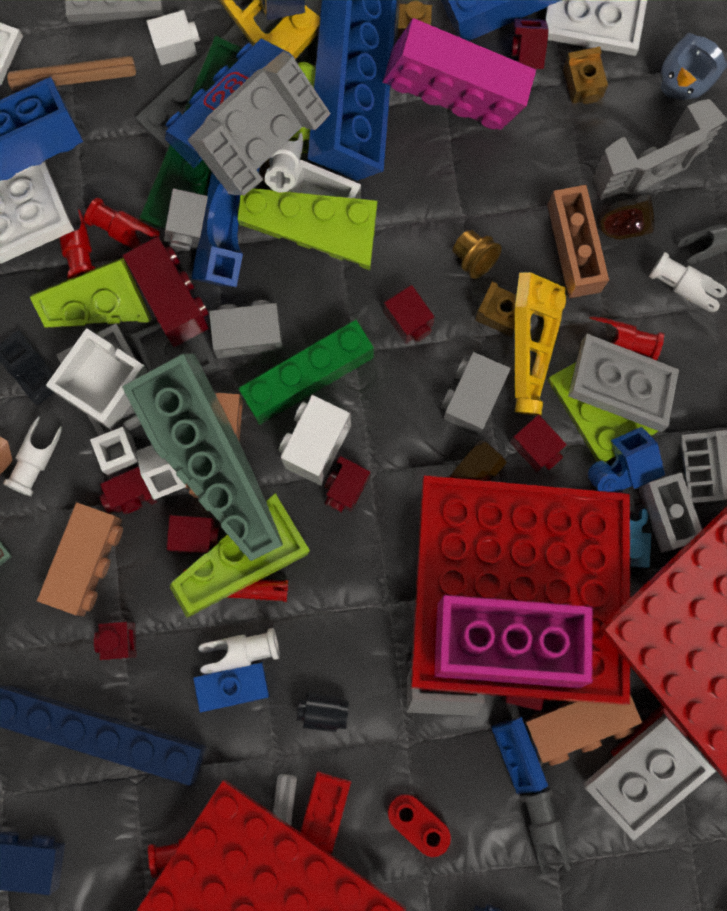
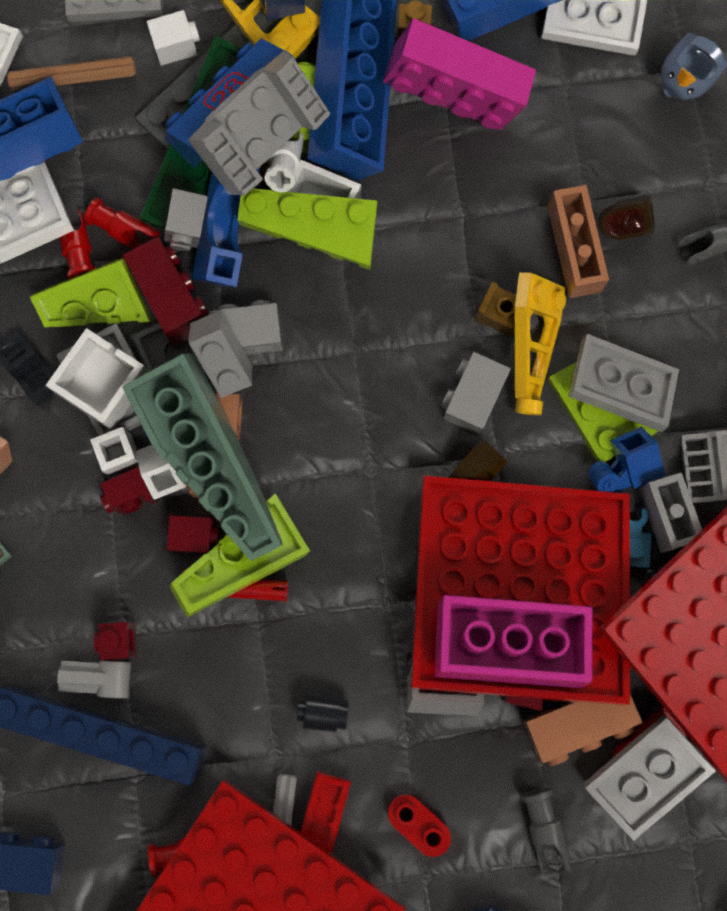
white piece [3,416,62,497] -> none
nougat brick [37,502,123,616] -> none
blue plate [193,662,270,713] -> none
white piece [198,628,280,674] -> none
green brick [238,320,374,425] -> none
white piece [279,395,351,486] -> none
dark red brick [324,456,371,513] -> none
dark red brick [383,285,435,344] -> none
pearl gold piece [453,230,502,279] -> none
blue plate [491,717,548,794] -> none
dark red brick [510,415,567,472] -> none
dark red brick [511,18,549,69] -> none
pearl gold brick [563,47,608,104] -> none
red piece [589,316,665,361] -> none
light grey plate [592,99,727,201] -> none
white piece [649,252,726,312] -> none
none -> light grey piece [57,660,131,698]
none -> light grey brick [189,310,252,398]

